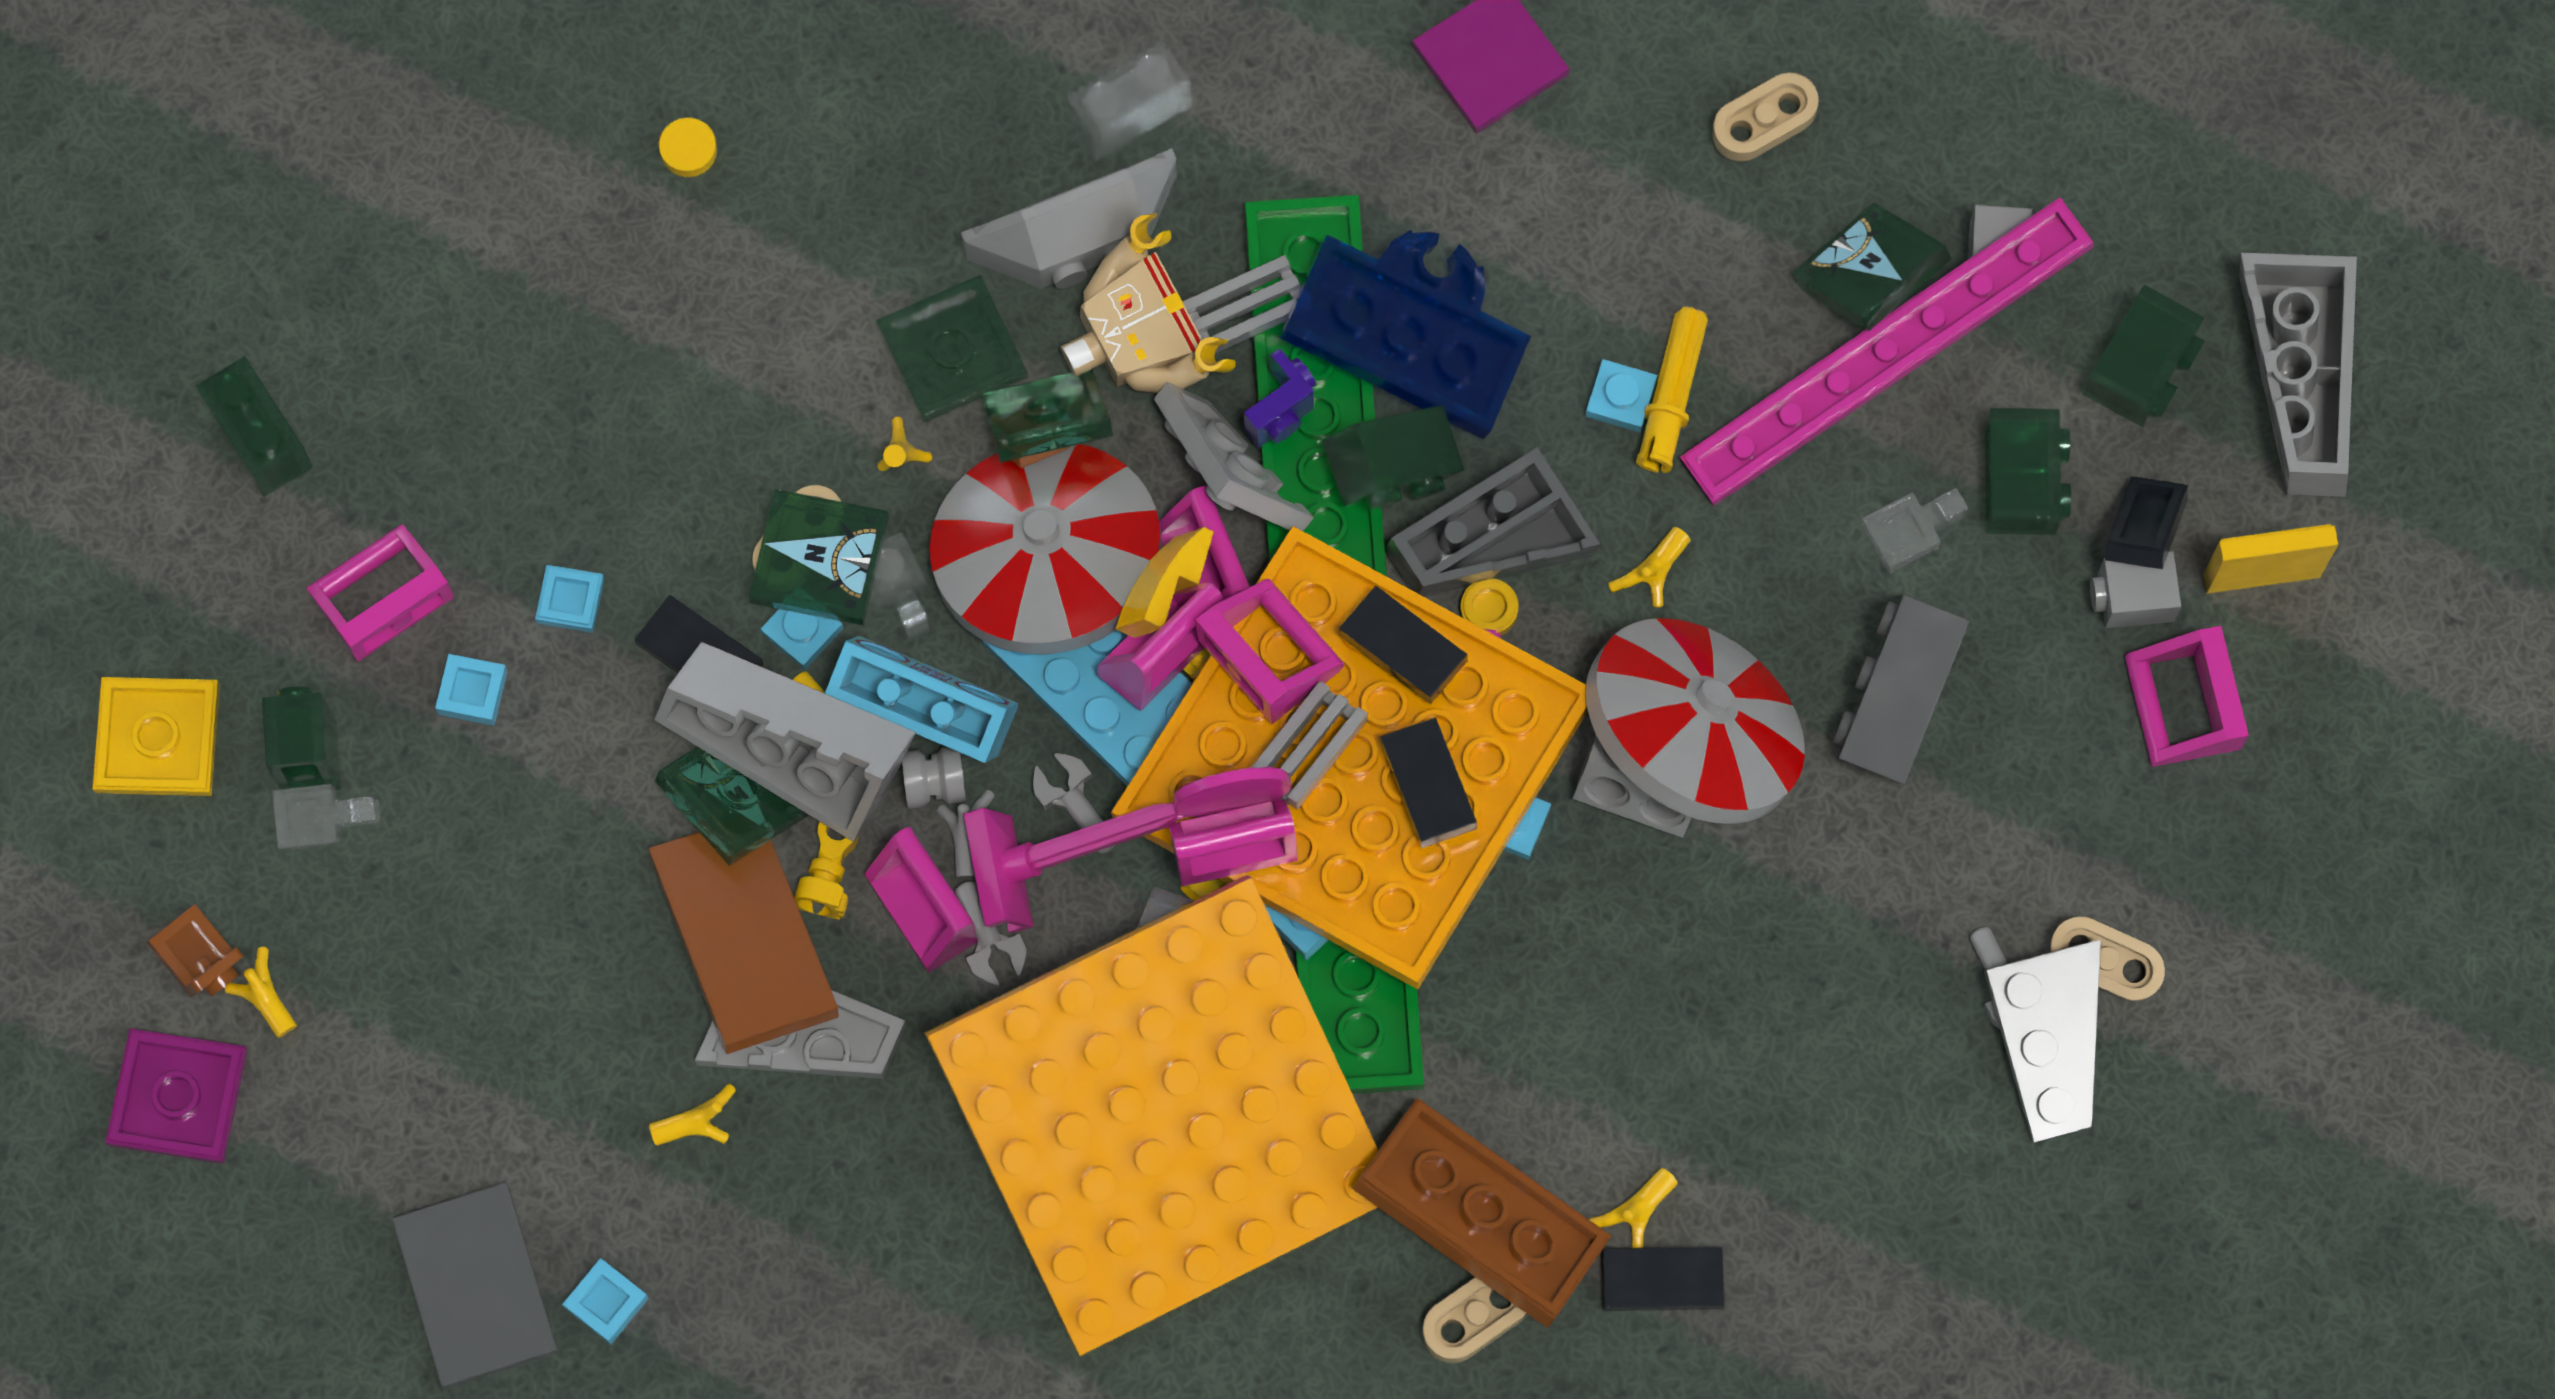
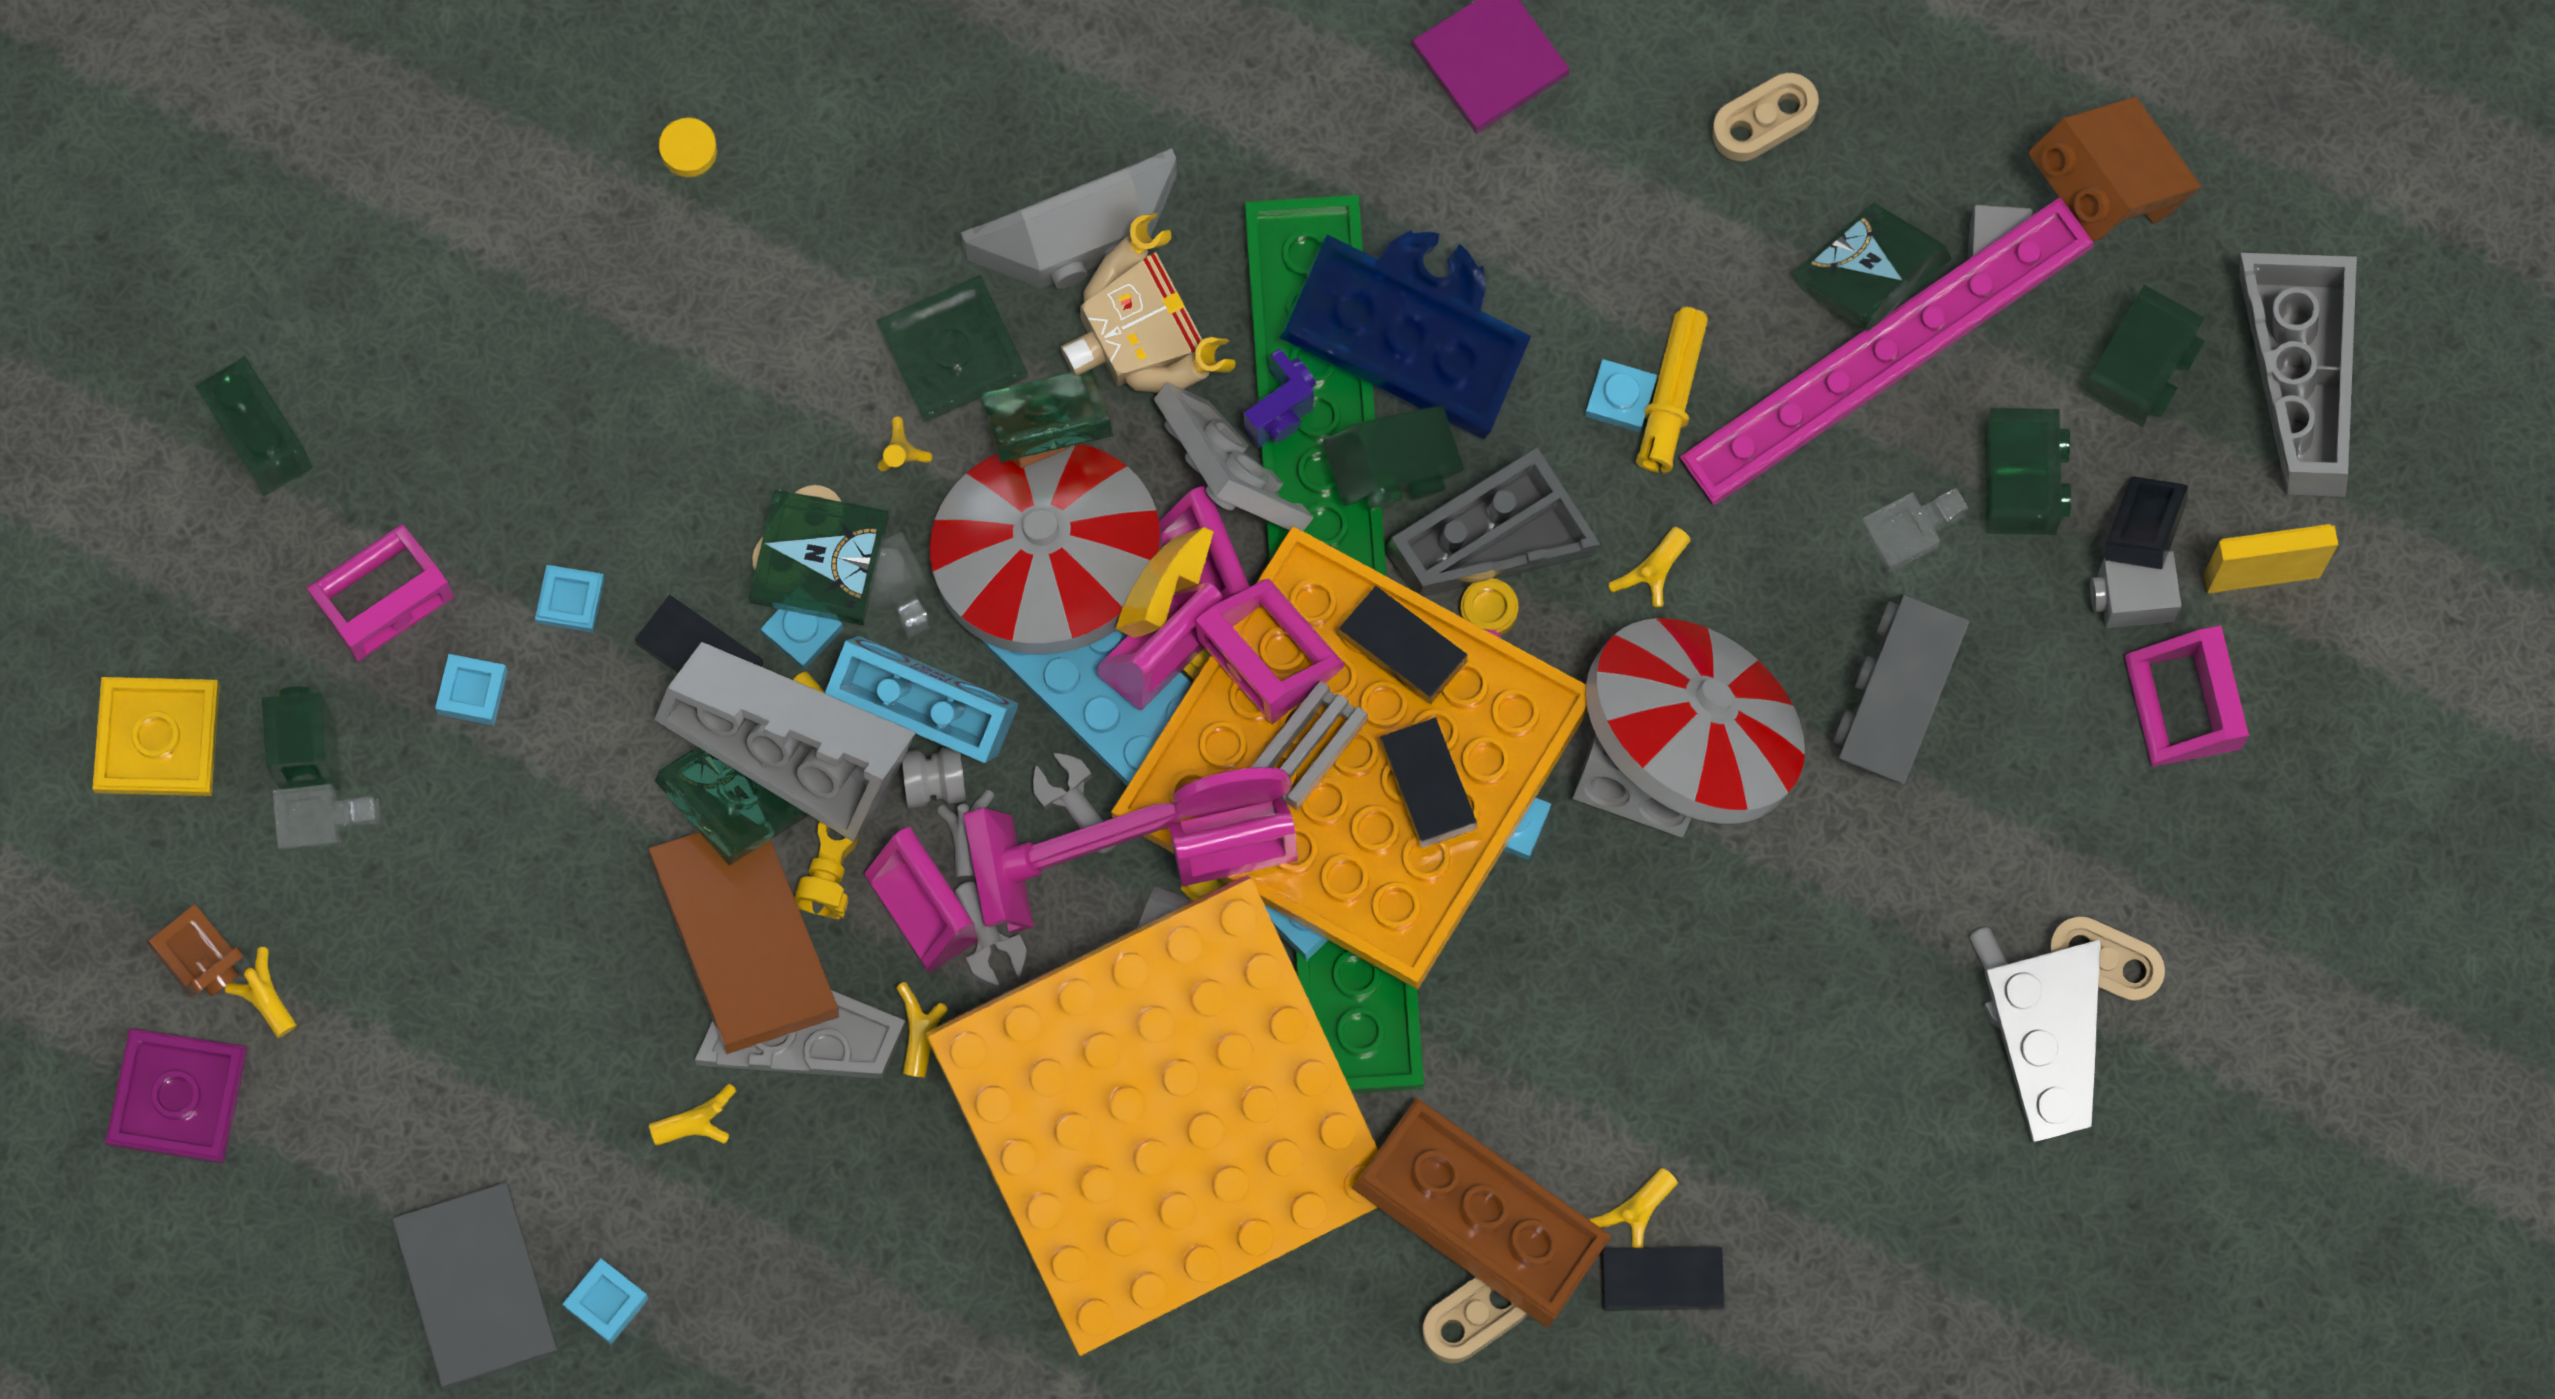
clear brick [1068,41,1192,161] -> none
light grey tile [1183,255,1310,353] -> none
none -> yellow bar [897,982,947,1078]
none -> dark orange panel [2029,97,2202,241]

